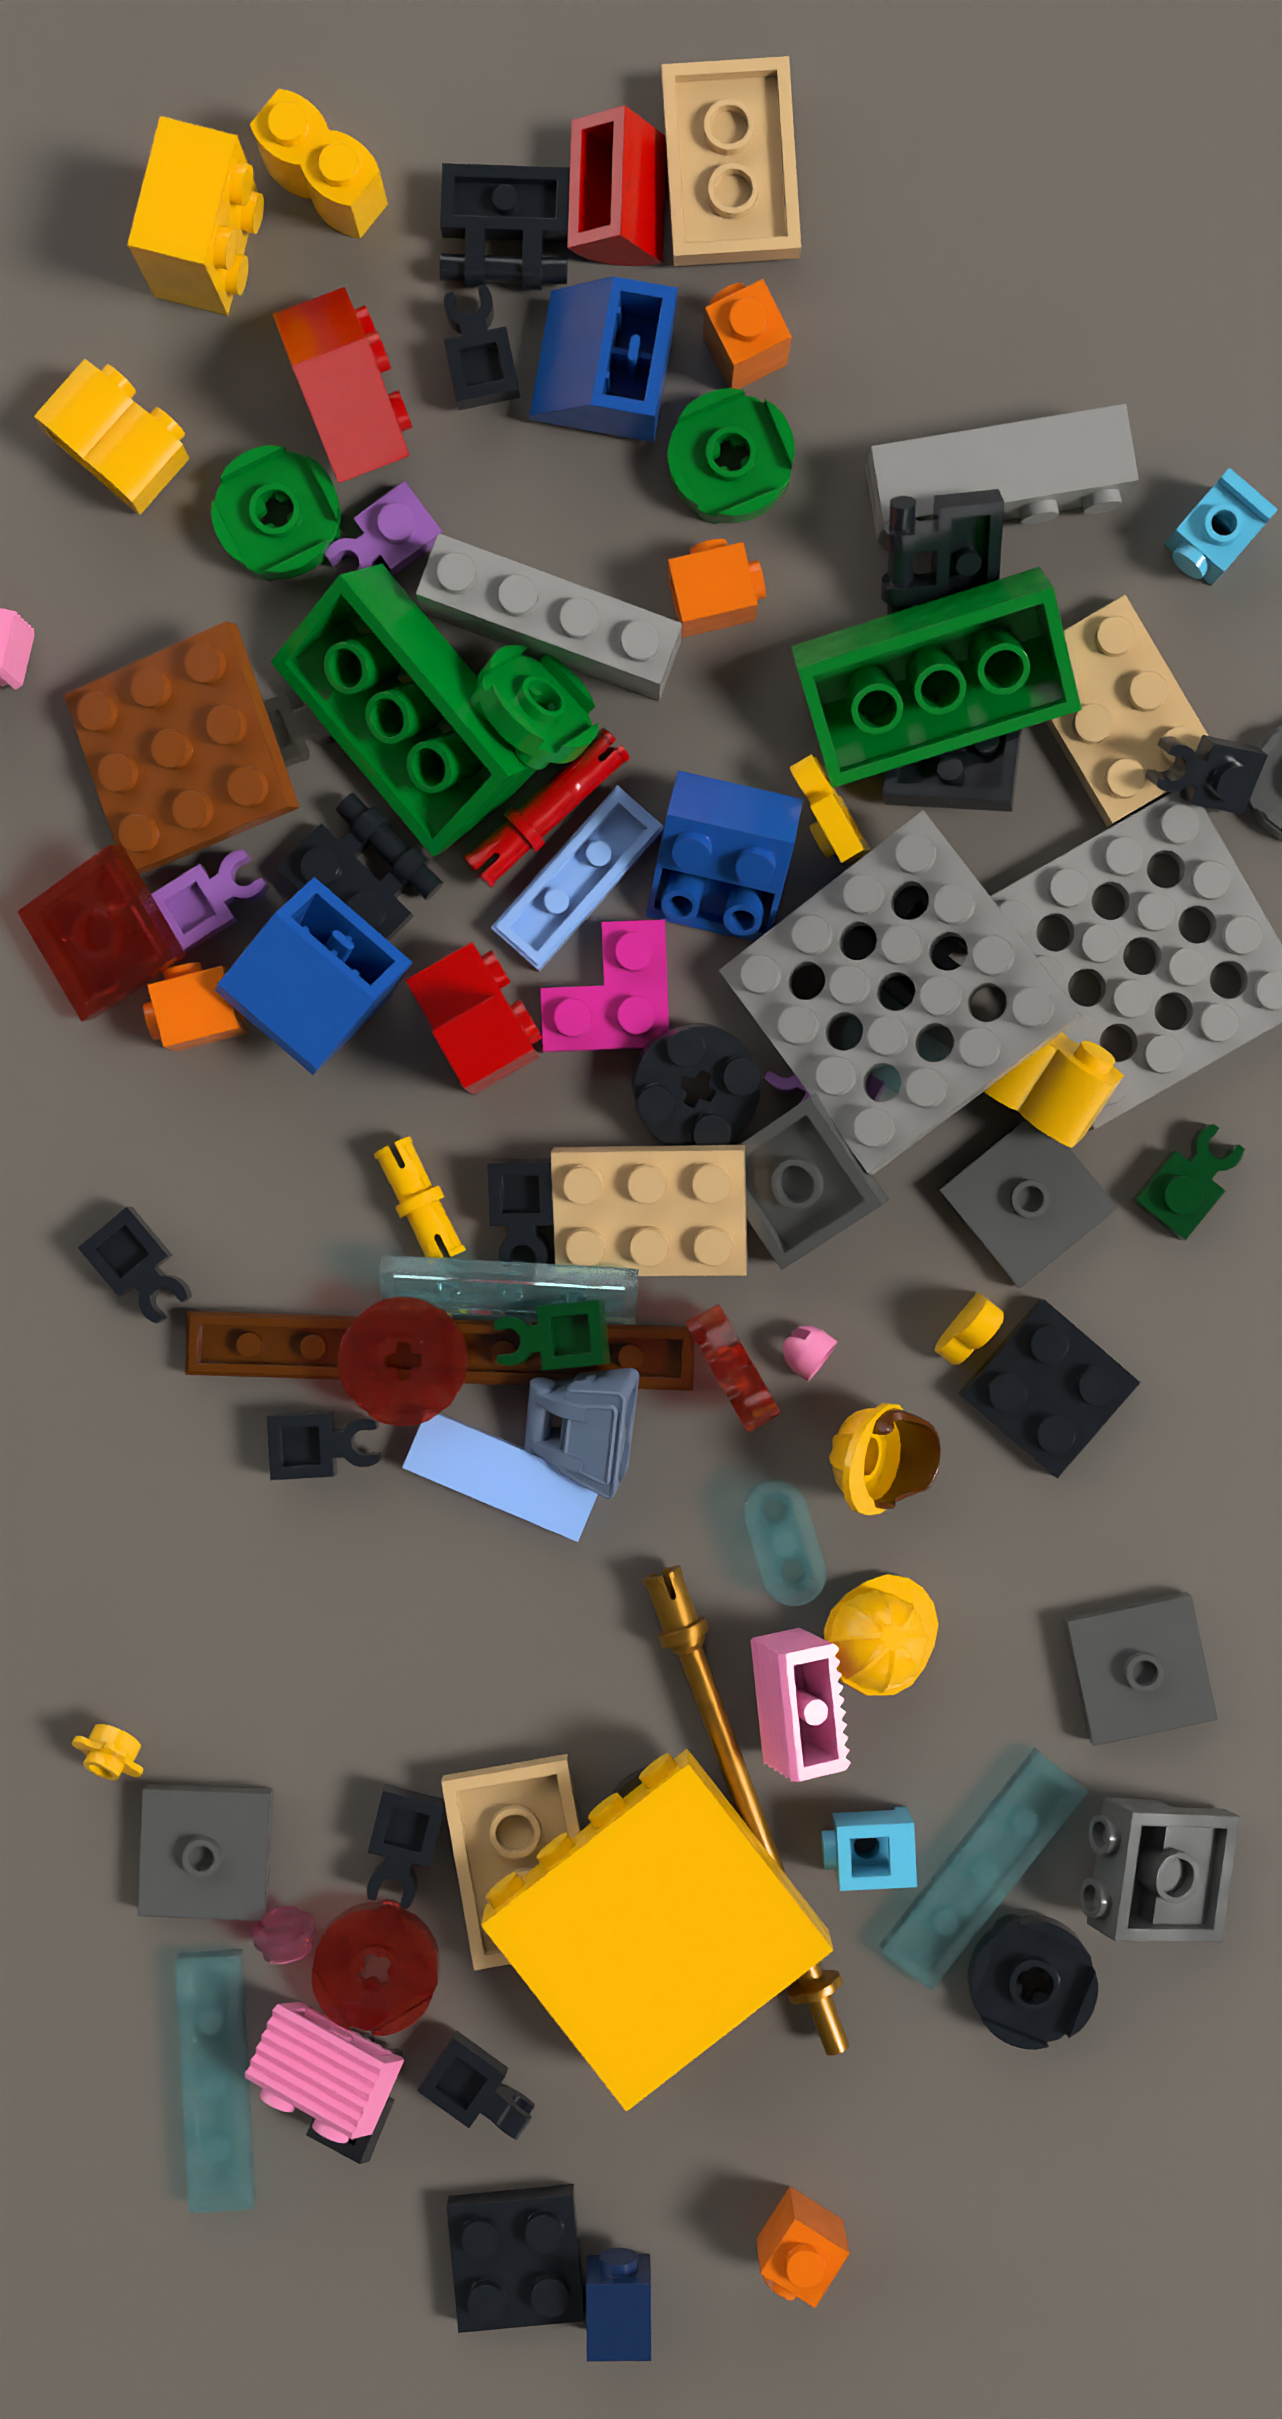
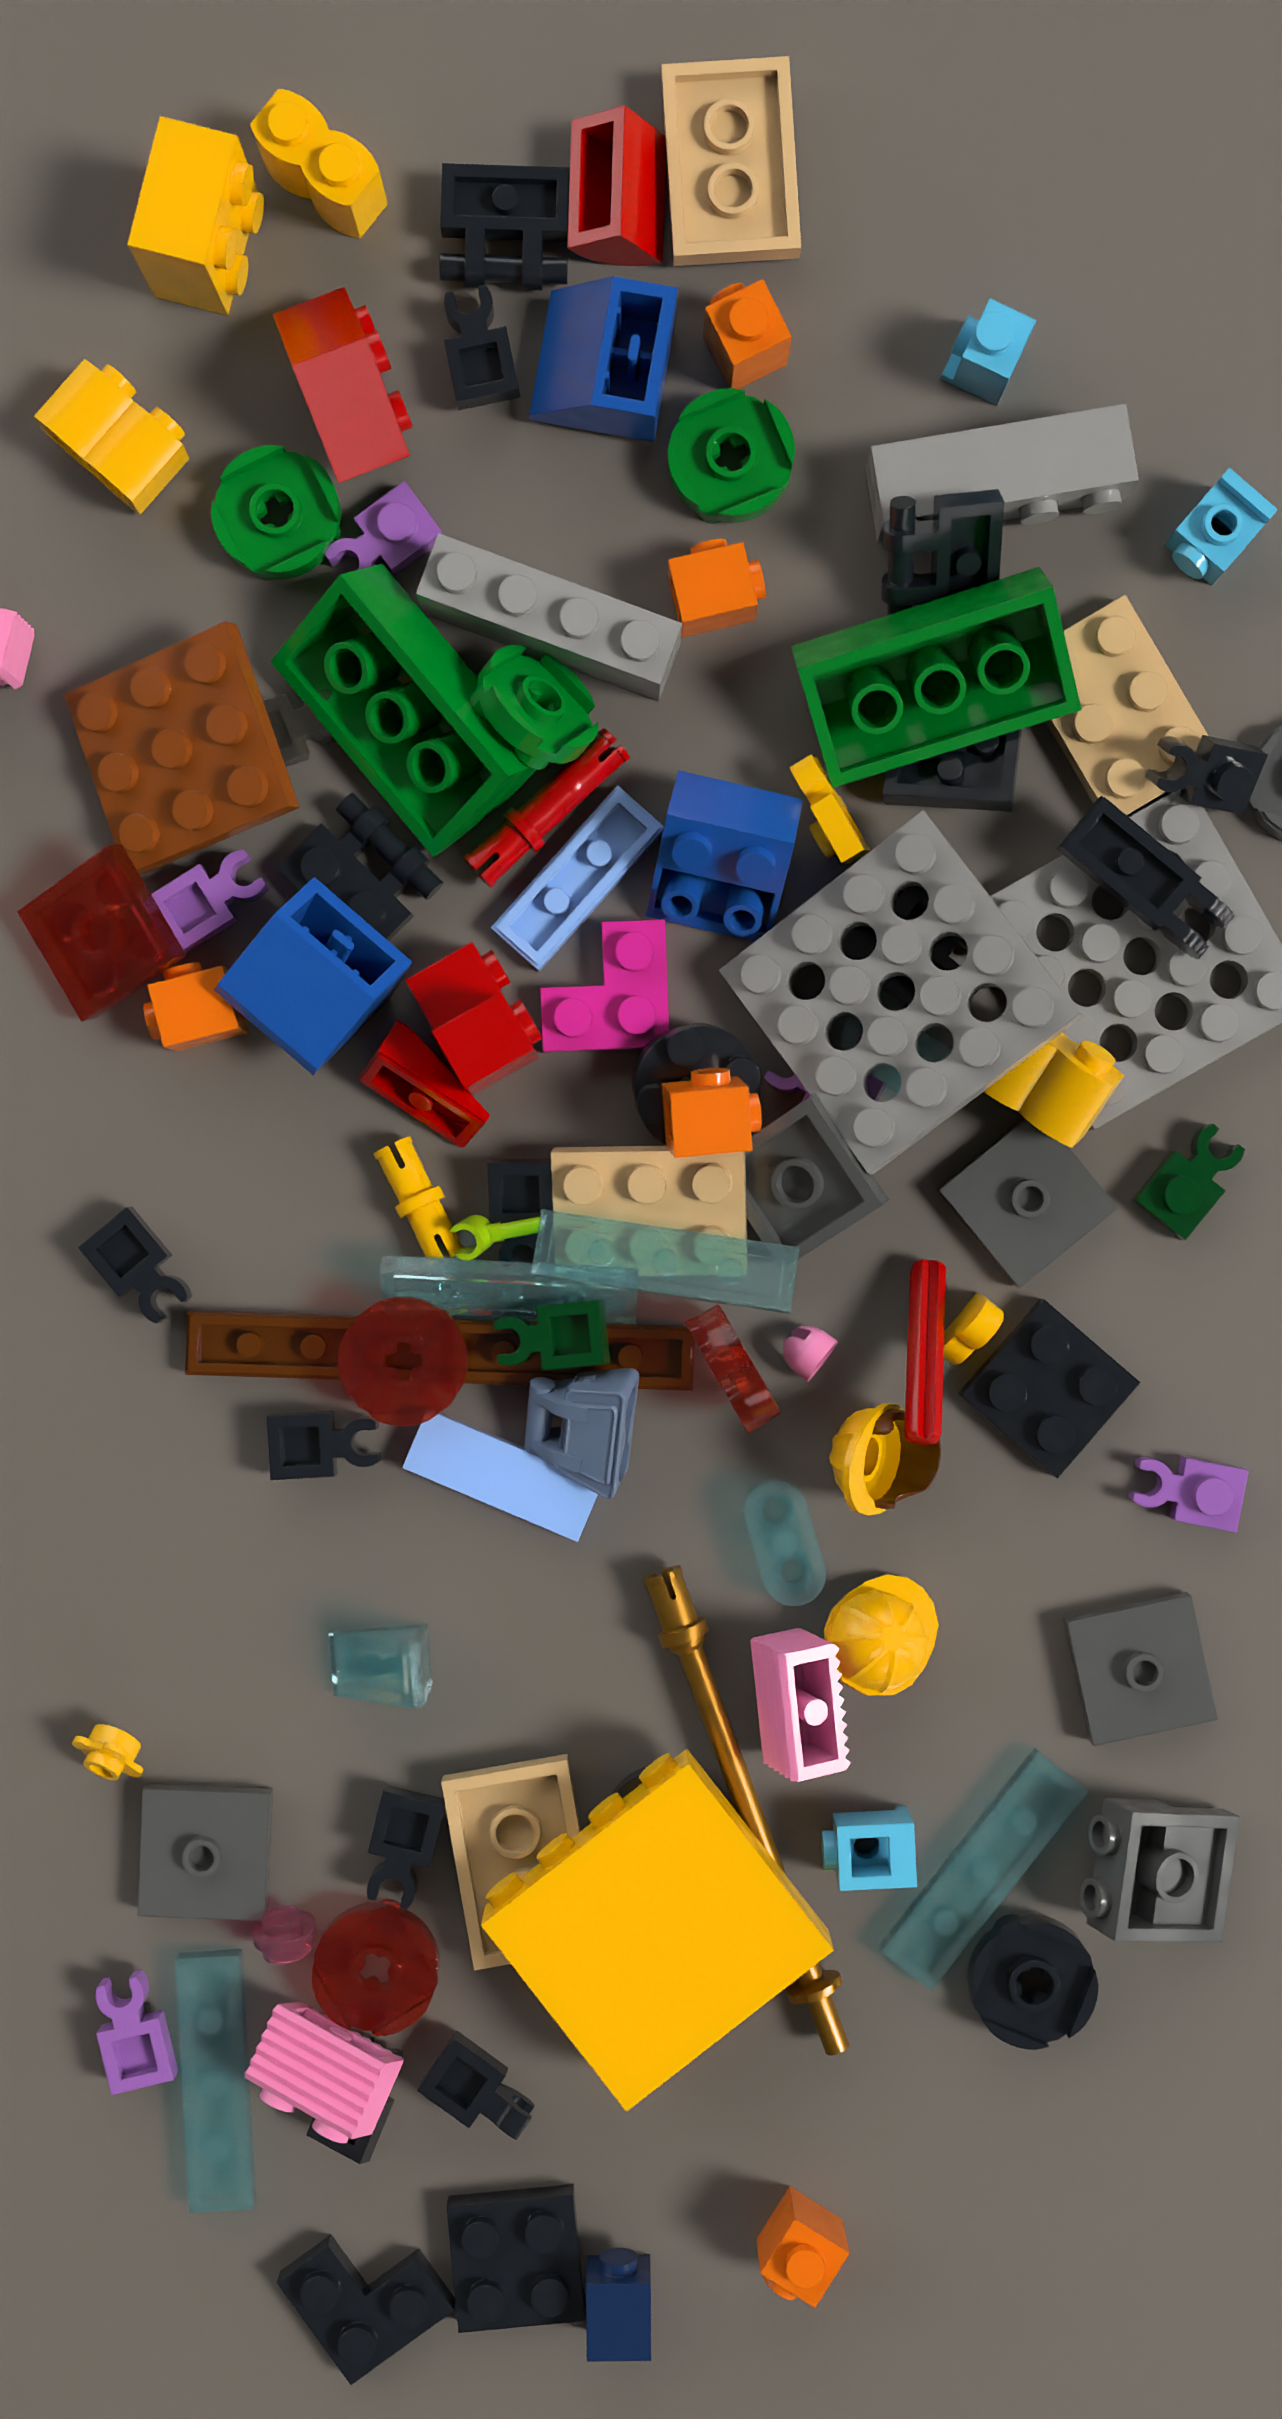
none -> medium lavender plate [95,1969,179,2095]
none -> black plate [276,2234,455,2385]
none -> clear light blue slope [329,1624,432,1709]
none -> red slope [358,1019,490,1148]
none -> lime hand [450,1215,545,1261]
none -> clear light blue tile [532,1209,800,1314]
none -> orange brick [662,1068,762,1158]
none -> red axle [904,1259,946,1445]
none -> medium azure brick [940,298,1037,406]
none -> black hinge [1056,796,1235,959]
none -> medium lavender plate [1128,1456,1249,1533]

